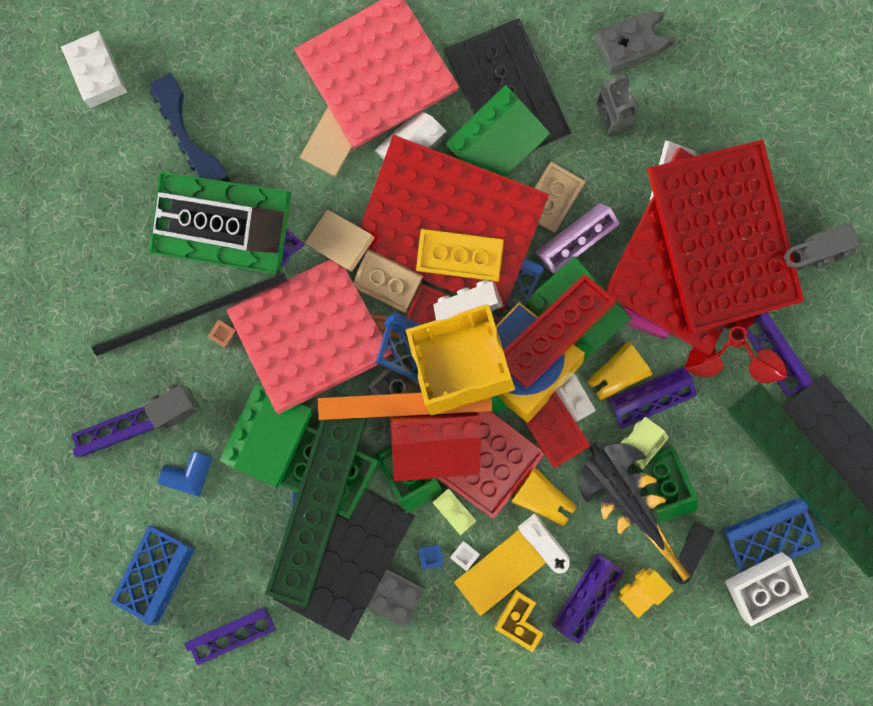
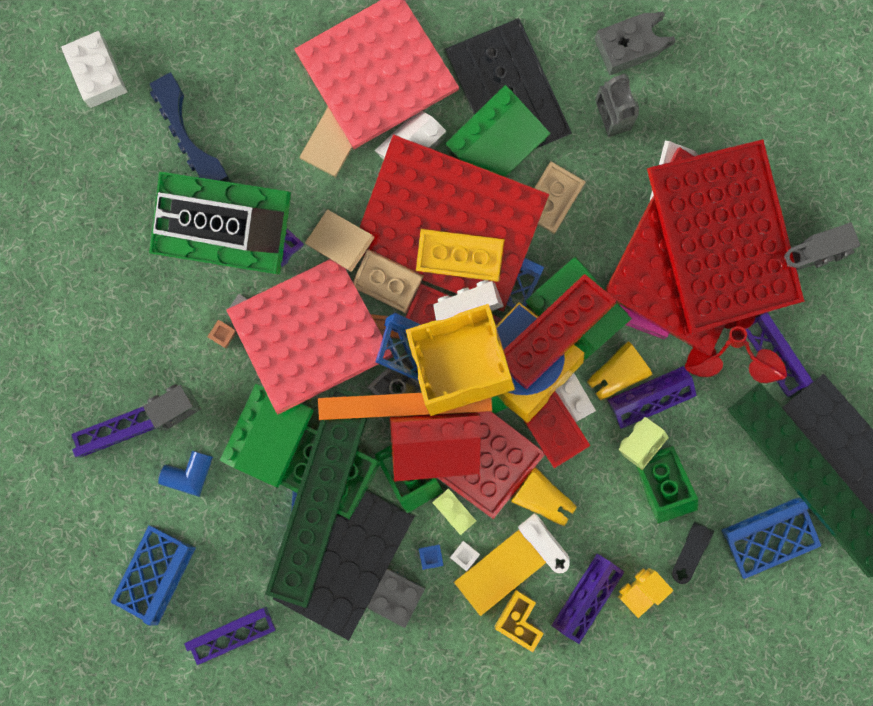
black axle [91,271,288,356] -> none
lavender brick [535,203,620,274] -> none
black animal [579,443,691,581] -> none
white brick [725,552,809,626] -> none

